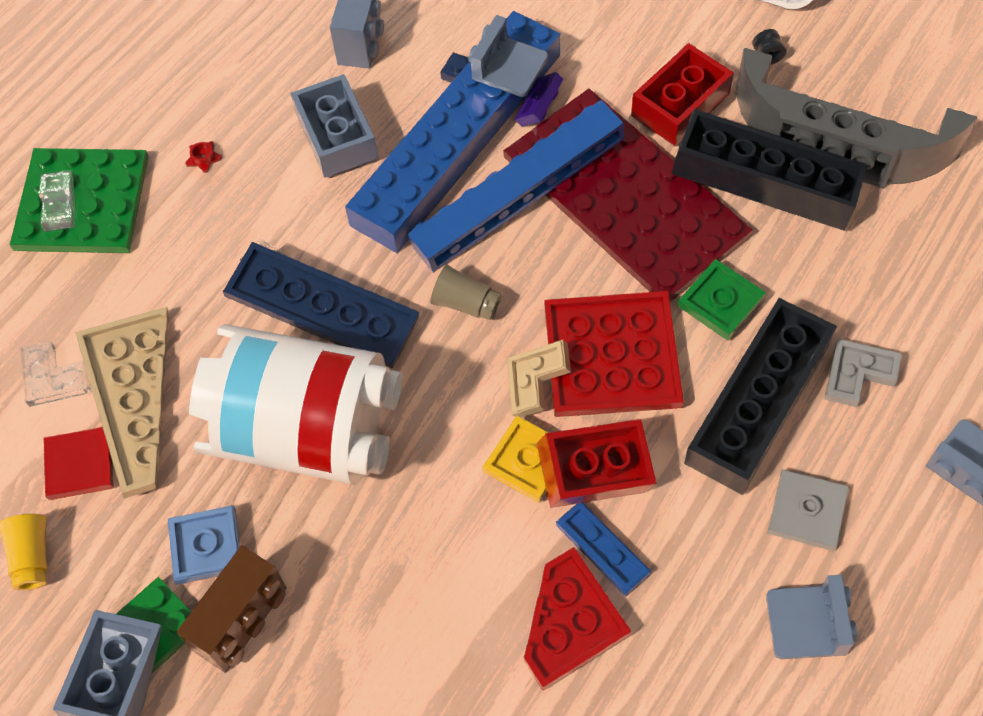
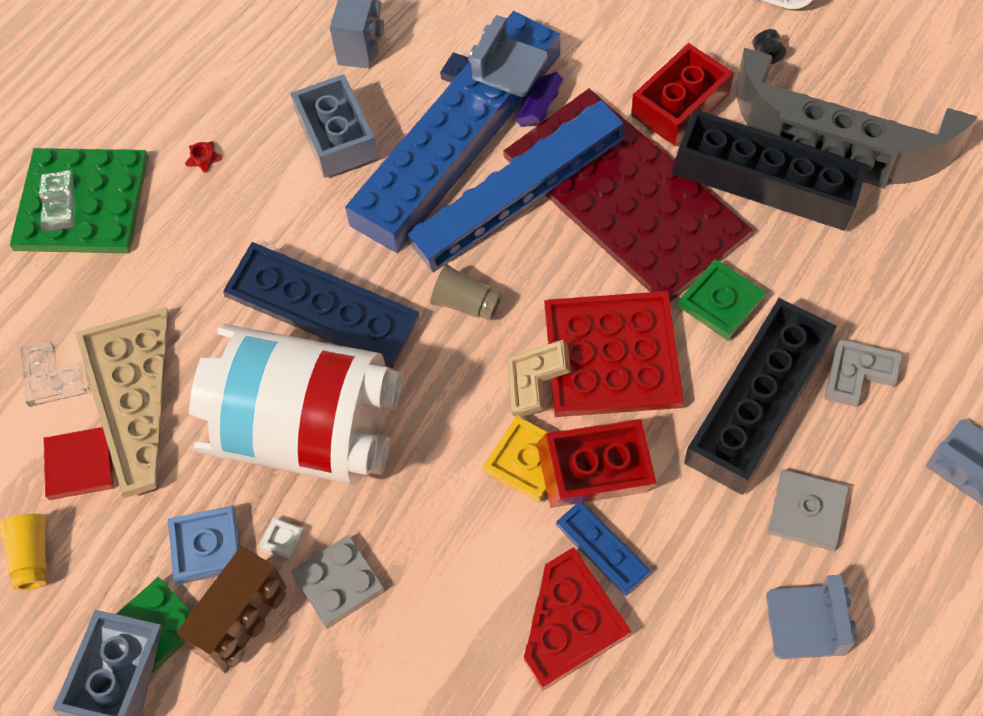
none -> white tile [259,517,305,562]
none -> light grey plate [291,535,385,629]

